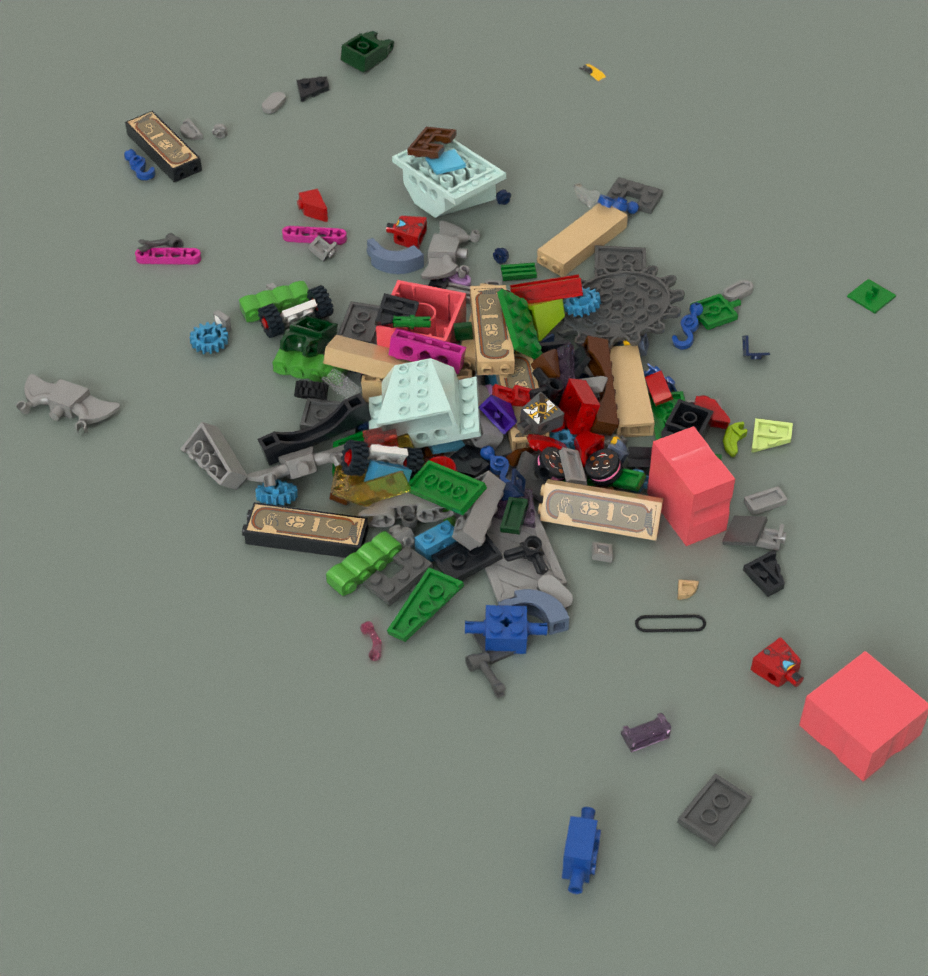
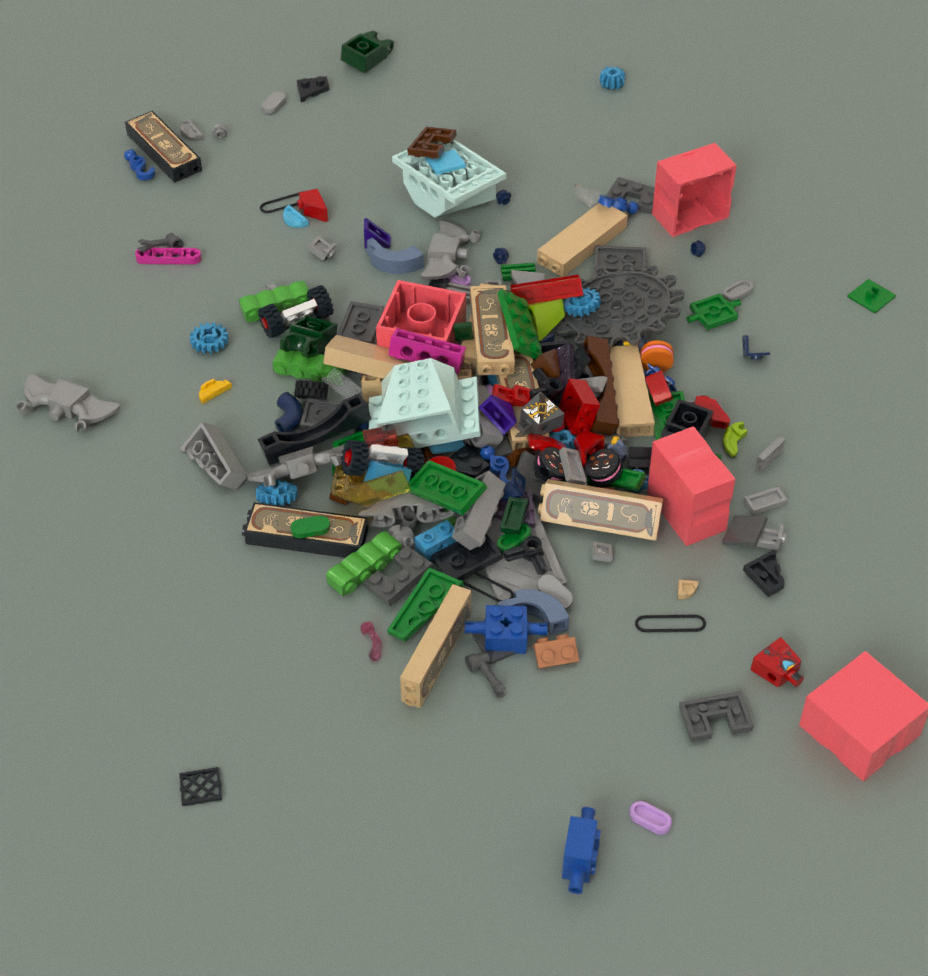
light grey tile [213,310,231,333] -> none
dark pink beam [282,226,347,245] -> none
black wing [375,293,419,326] -> none
red torso [386,216,427,249] -> none
green pin [393,314,431,329] -> none
yellow sticker [579,64,606,81] -> none
clear purple hinge [621,713,671,753] -> none
blue piece [672,302,703,350] -> none
dark grey plate [677,773,752,847] -> none
yellowish green wing [751,418,793,452] -> none
none -> black window [179,767,222,806]
none -> yellow tile [199,379,232,404]
none -> black piece [260,191,304,213]
none -> dark blue cylinder [275,392,303,432]
none -> medium azure tile [283,205,309,228]
none -> green tile [290,515,330,538]
none -> dark purple slope [364,218,391,249]
none -> tan brick [400,584,471,708]
none -> black piece [462,572,514,602]
none -> green tile [497,523,532,554]
none -> light grey tile [511,270,545,284]
none -> nougat bracket [532,634,579,669]
none -> dark azure gear [599,66,626,90]
none -> lavender tile [629,801,672,835]
none -> orange head [640,340,674,372]
none -> coral tile [652,143,737,237]
none -> dark grey plate [679,691,754,742]
none -> dark blue plate [691,240,706,257]
none -> light grey tile [756,436,786,472]

